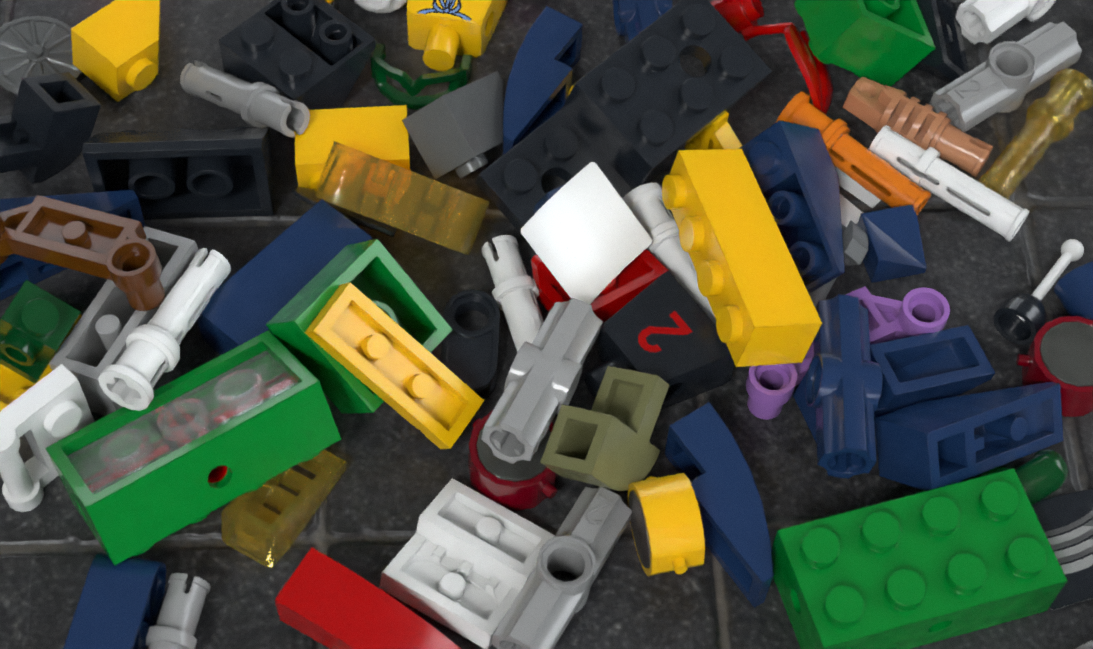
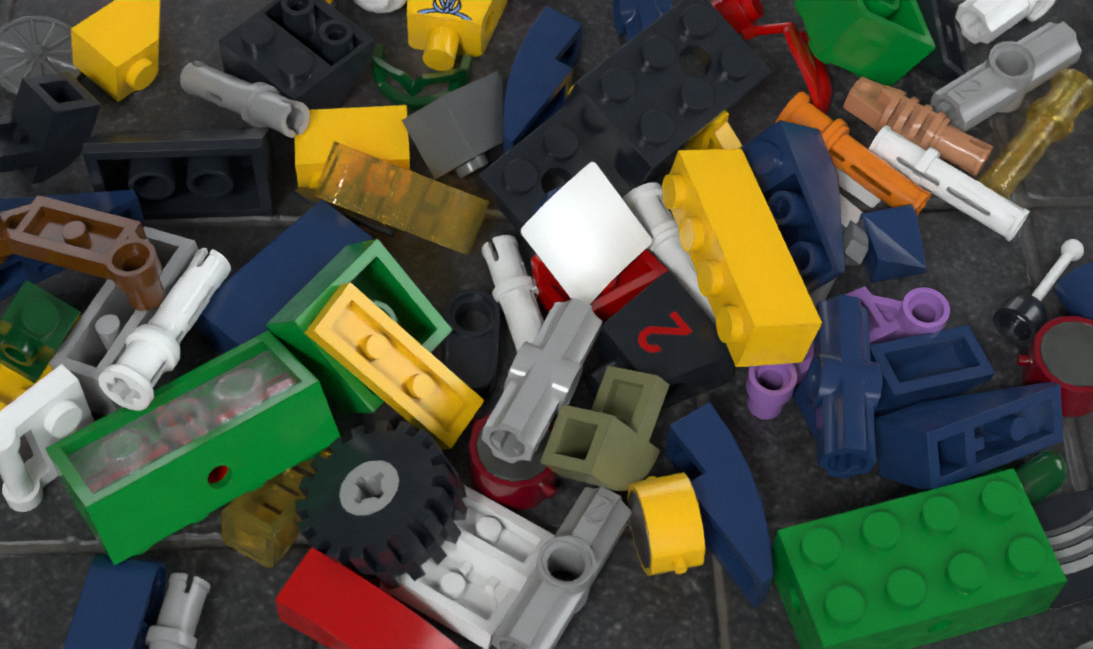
none -> black wheel [295,420,468,590]

